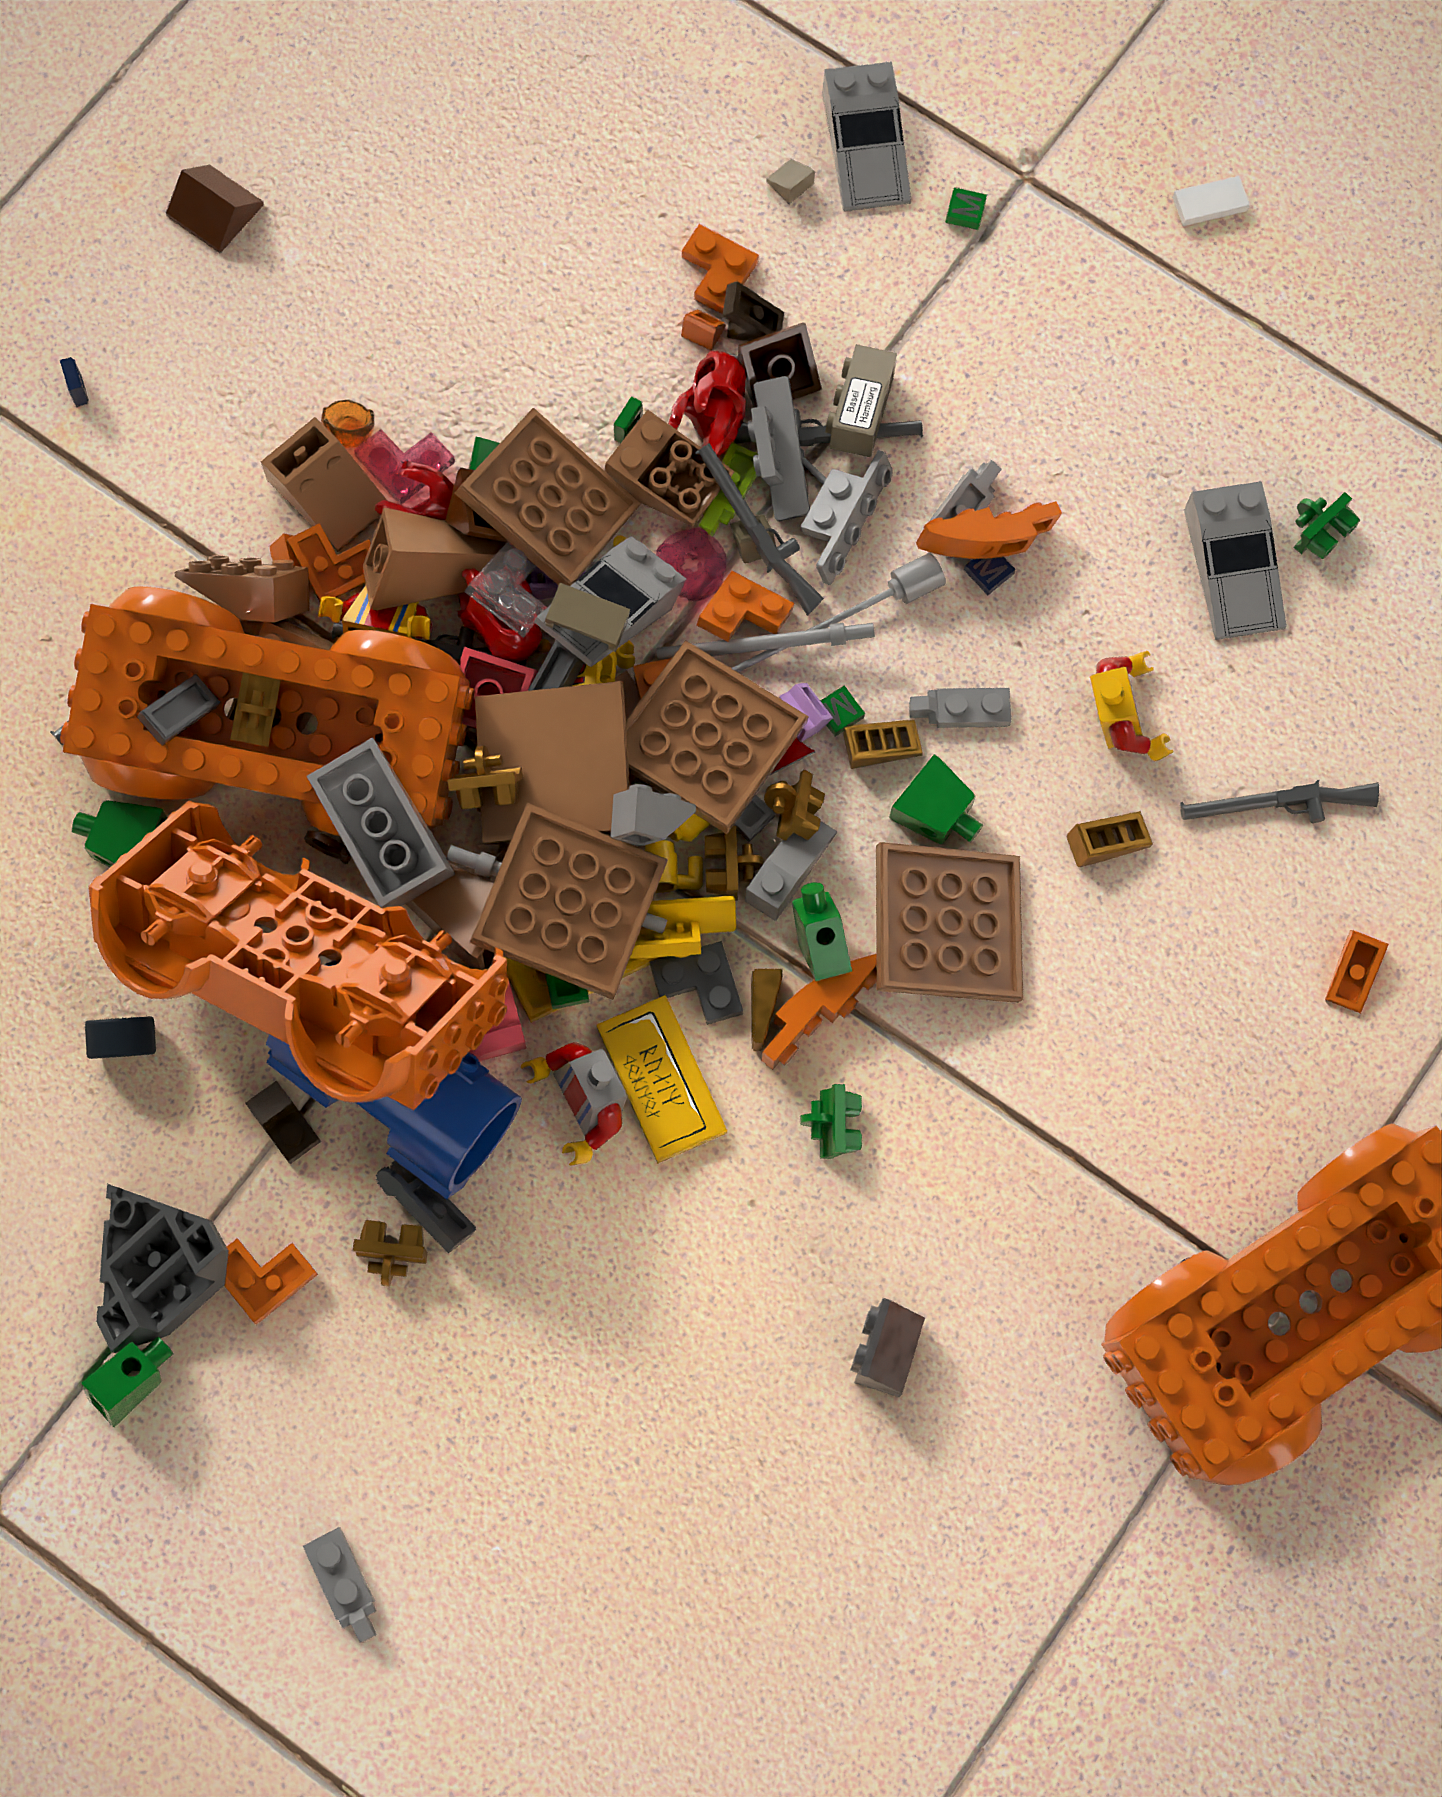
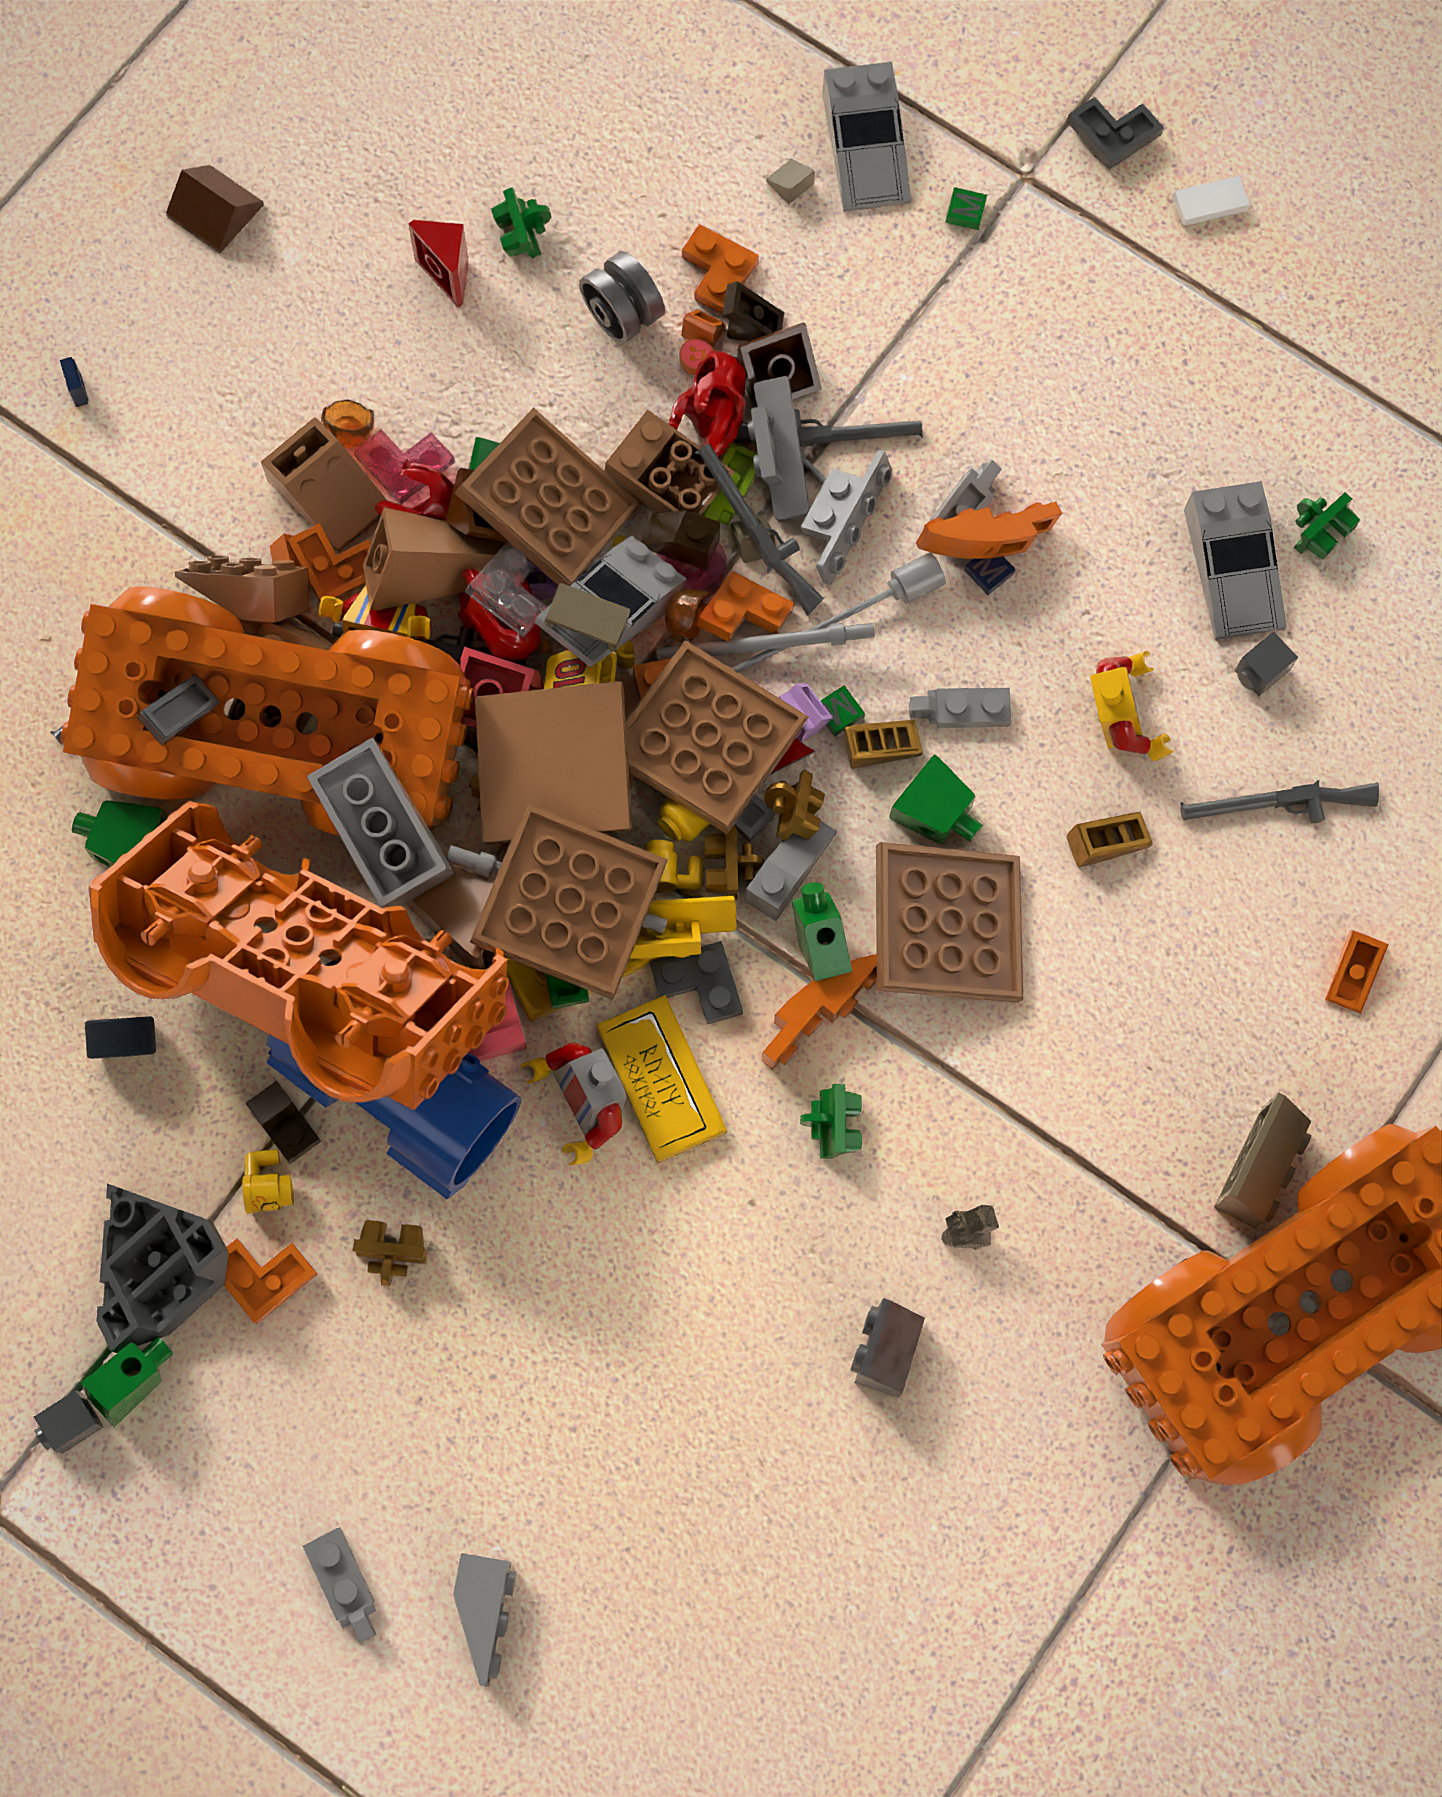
pearl gold hips [230,672,281,747] -> none
reddish brown piece [304,830,352,864] -> none
dark grey hinge [376,1160,476,1253] -> none
pearl gold hips [447,746,523,810] -> none
dark grey tile [528,640,585,691] -> none
light grey slope [611,784,696,847] -> none
green tile [613,396,643,443] -> none
pearl gold slope [751,969,783,1051] -> none
dark tan brick [825,344,897,457] -> none
none -> dark grey brick [34,1390,104,1454]
none -> yellow piece [242,1149,294,1214]
none -> red slope [408,220,469,308]
none -> light grey slope [453,1553,517,1687]
none -> green hips [491,187,552,259]
none -> flat silver wheel [579,250,665,344]
none -> dark brown slope [641,510,720,571]
none -> clear orange hair [665,589,710,643]
none -> tile [679,338,714,375]
none -> clear smoke piece [941,1205,999,1250]
none -> dark grey plate [1067,97,1164,170]
none -> dark tan slope [1214,1092,1312,1229]
none -> dark grey brick [1234,631,1299,696]

